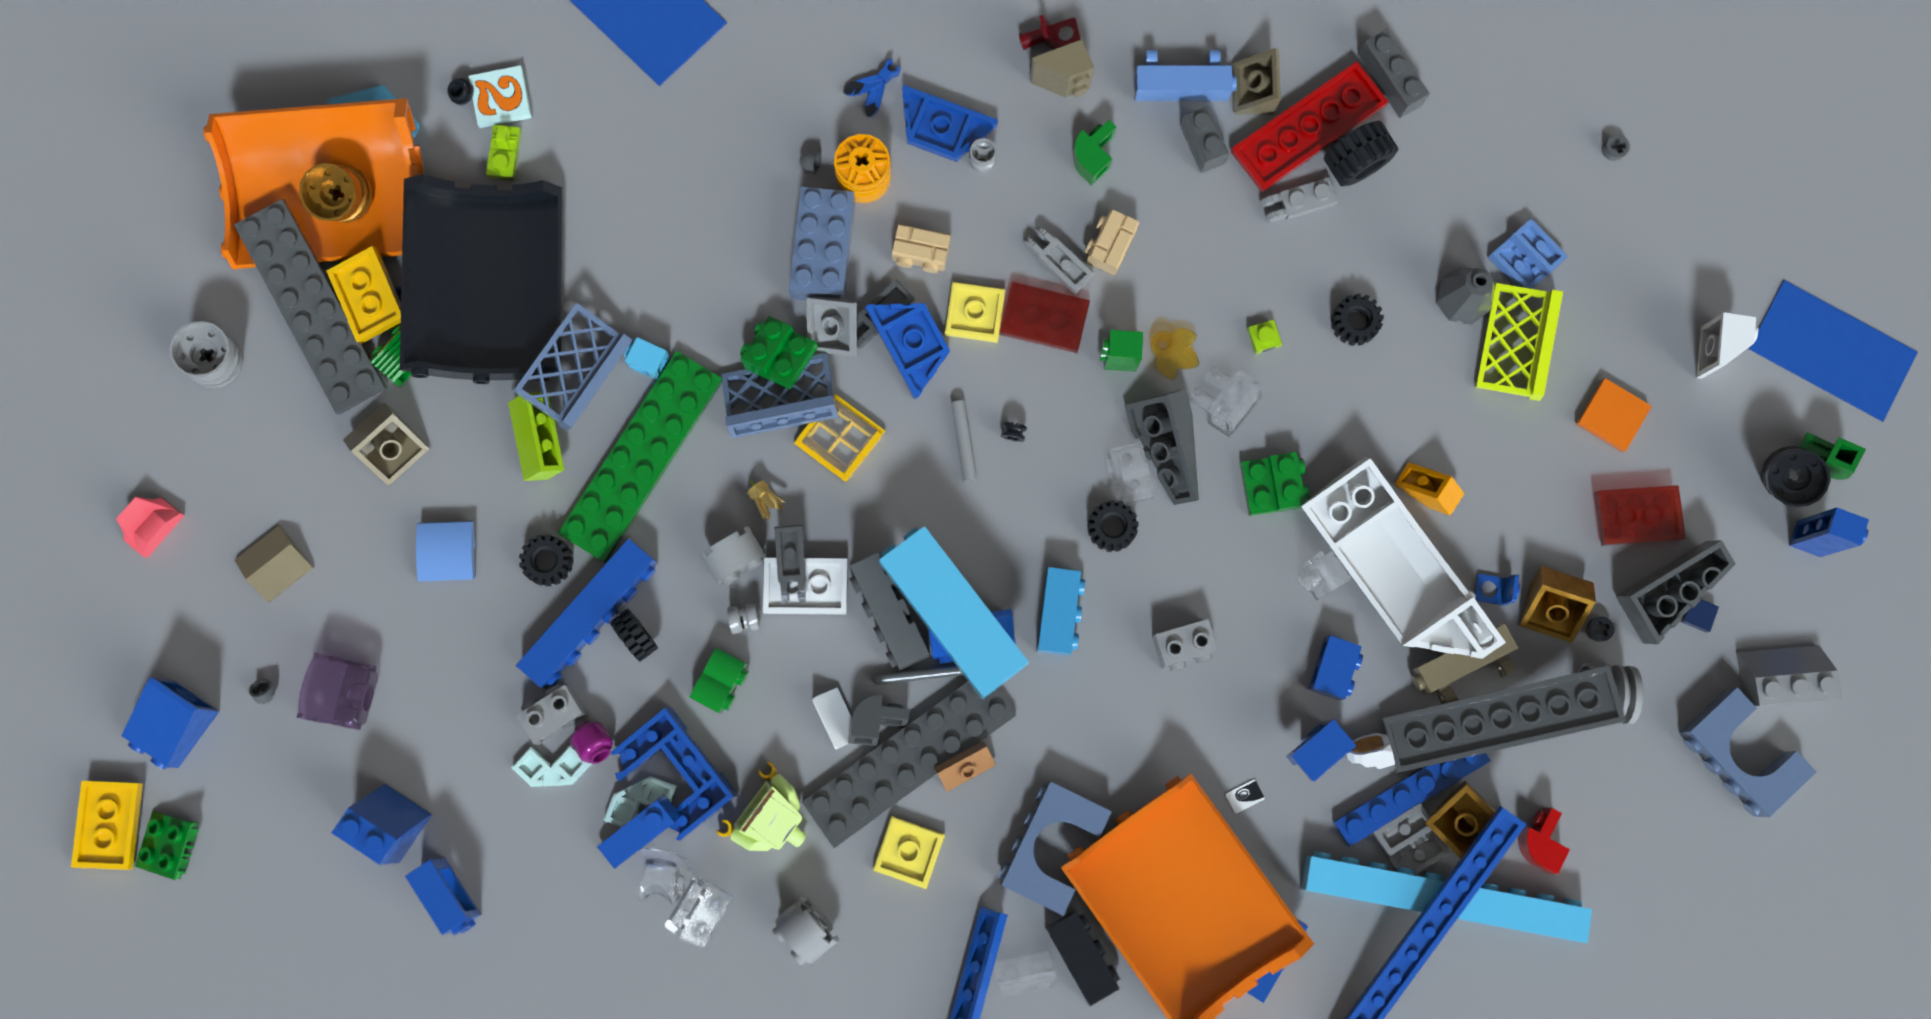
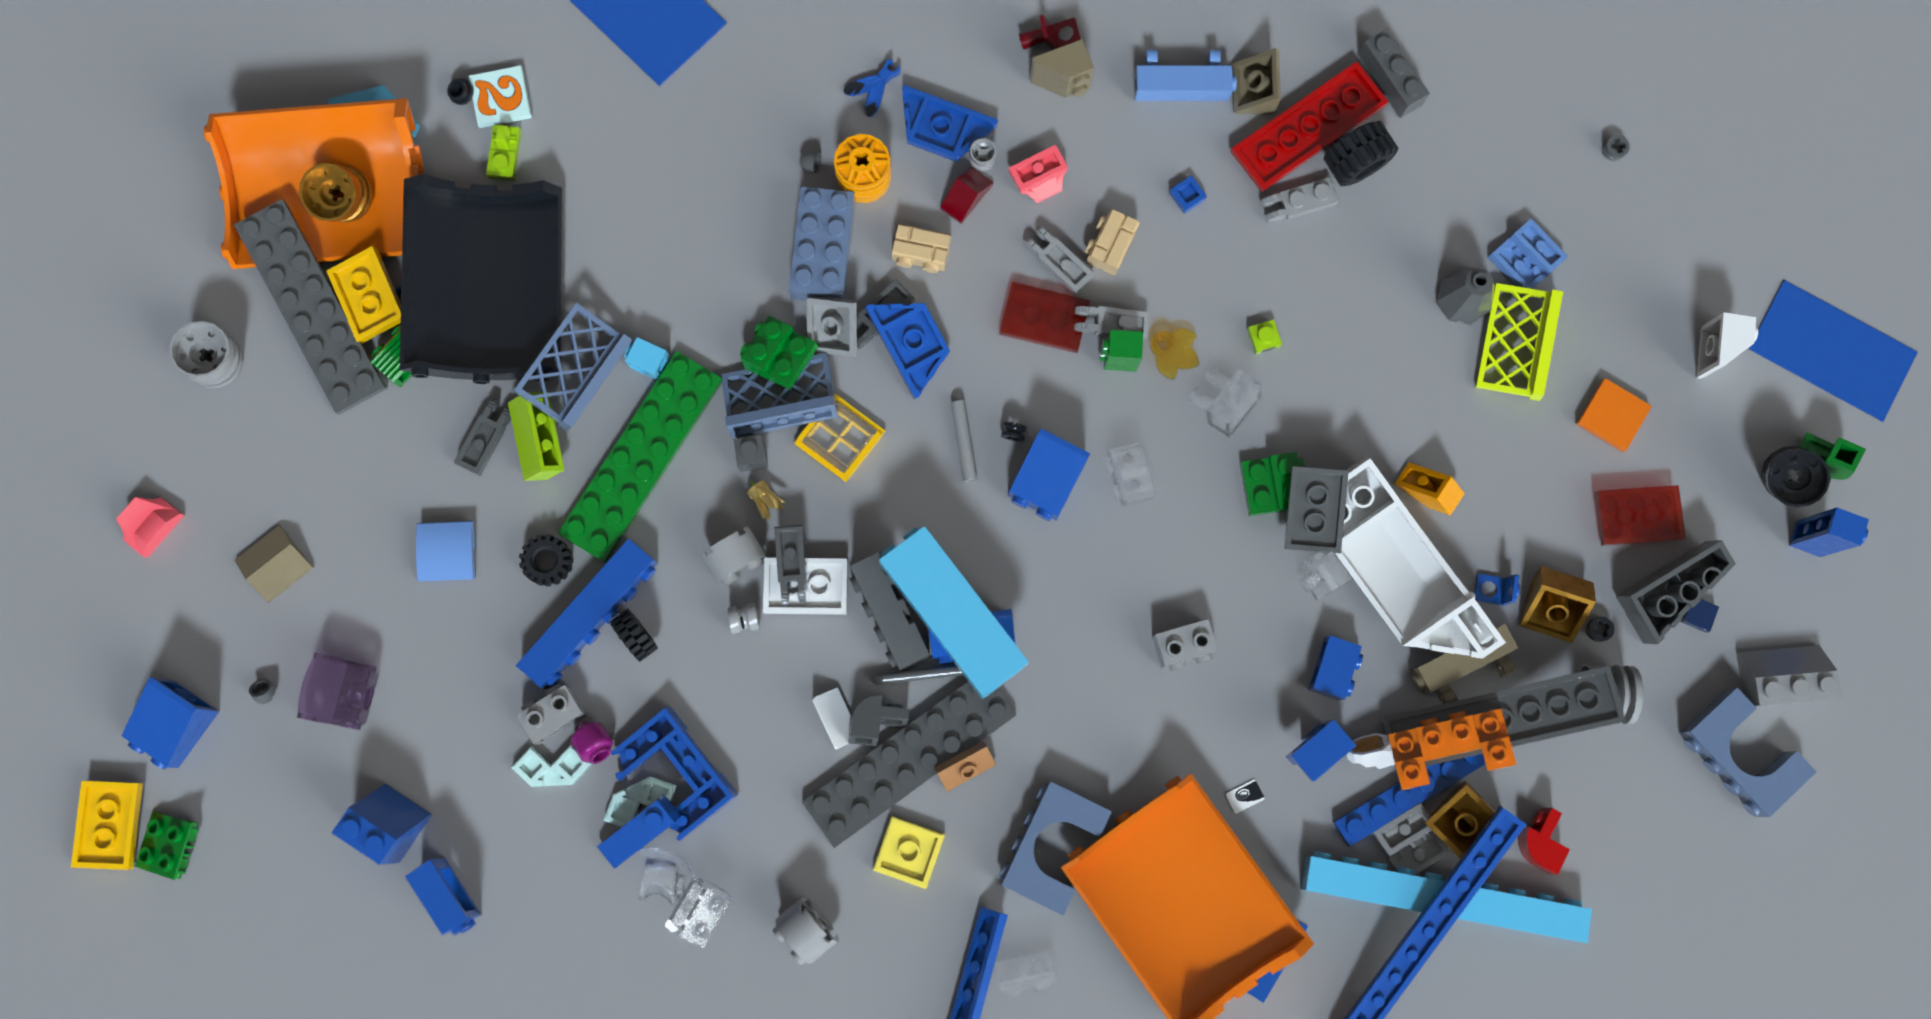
dark tan slope [343,402,429,486] -> none
green brick [689,648,749,714] -> none
yellowish green torso [716,762,807,851] -> none
light yellow tile [945,282,1005,343] -> none
dark azure brick [1037,567,1085,656] -> none
black brick [1045,911,1121,1006] -> none
green brick [1073,120,1116,186] -> none
black tyre [1087,500,1139,552] -> none
dark grey wedge [1124,389,1199,505] -> none
dark grey brick [1180,107,1229,173] -> none
black tyre [1331,294,1384,346] -> none
none -> dark grey hinge [454,398,511,476]
none -> dark grey brick [733,435,768,472]
none -> dark red slope [940,167,994,224]
none -> coral slope [1008,145,1068,203]
none -> blue slope [1008,429,1090,521]
none -> light grey hinge [1074,306,1149,341]
none -> blue tile [1169,175,1207,214]
none -> dark grey plate [1284,465,1349,553]
none -> orange bracket [1388,709,1517,790]

